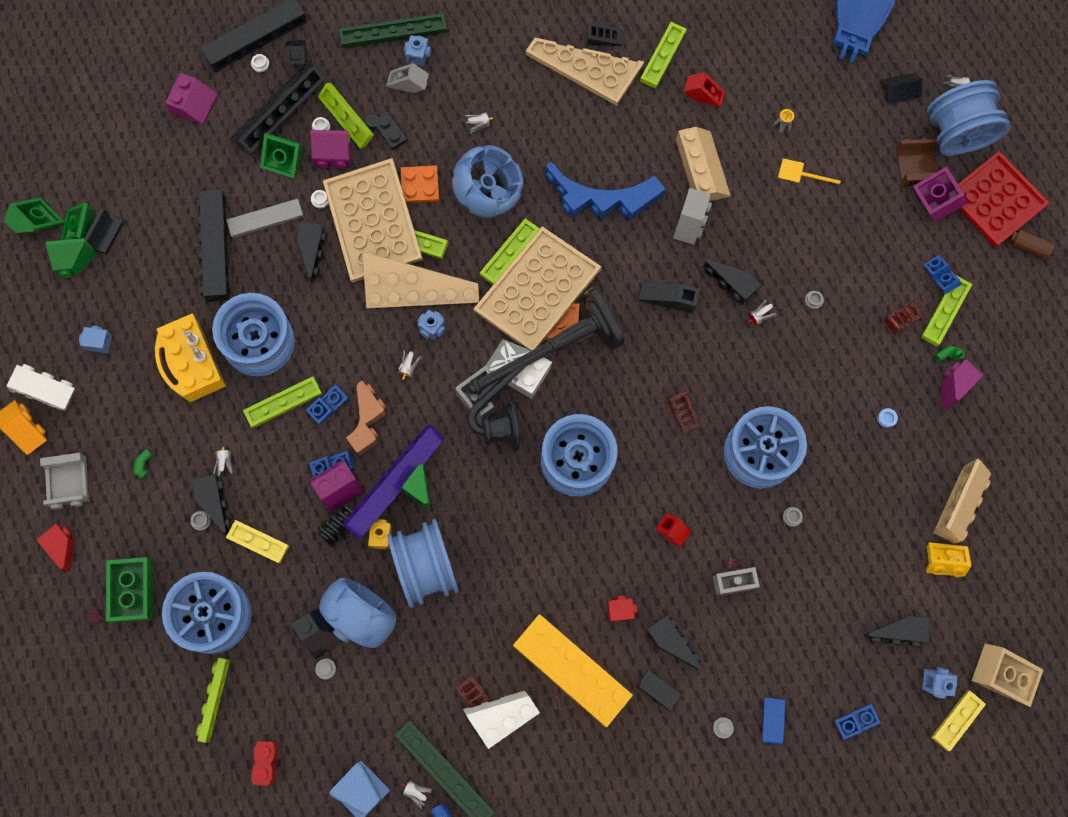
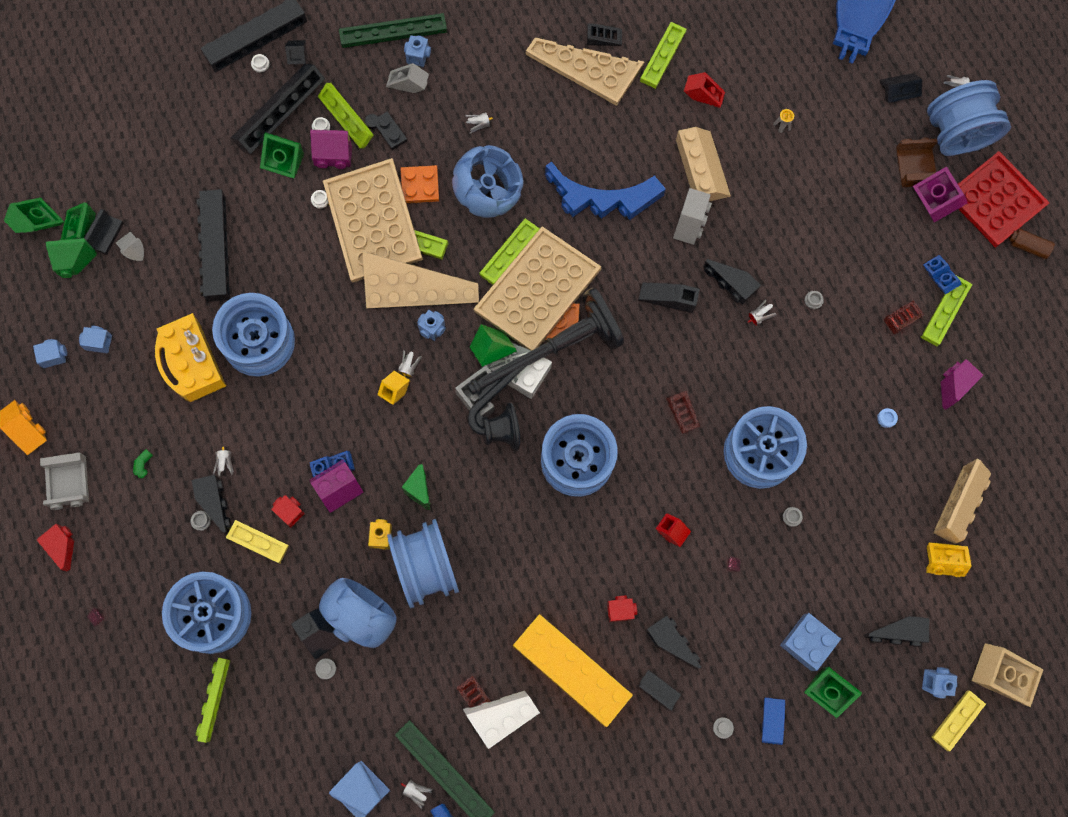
white wedge [7,364,75,411] -> none
green brick [106,557,154,624] -> none
magenta slope [165,73,218,125] -> none
light grey tile [227,199,304,238] -> none
lime plate [243,377,322,429] -> none
red brick [251,741,279,786] -> none
black slope [297,222,327,283] -> none
blue slope [306,384,350,424] -> none
black piece [317,503,352,548] -> none
dark purple beam [343,424,444,539] -> none
nougat arch [346,381,386,456] -> none
light grey brick [713,567,760,596] -> none
yellow piece [778,158,841,184] -> none
blue slope [835,704,881,740] -> none
green arm [934,346,965,362] -> none
none -> medium blue brick [33,339,68,368]
none -> light grey tile [115,232,144,261]
none -> red brick [271,495,305,528]
none -> yellow brick [378,371,410,405]
none -> green slope [470,324,517,367]
none -> medium blue brick [780,613,841,671]
none -> green slope [804,667,862,718]

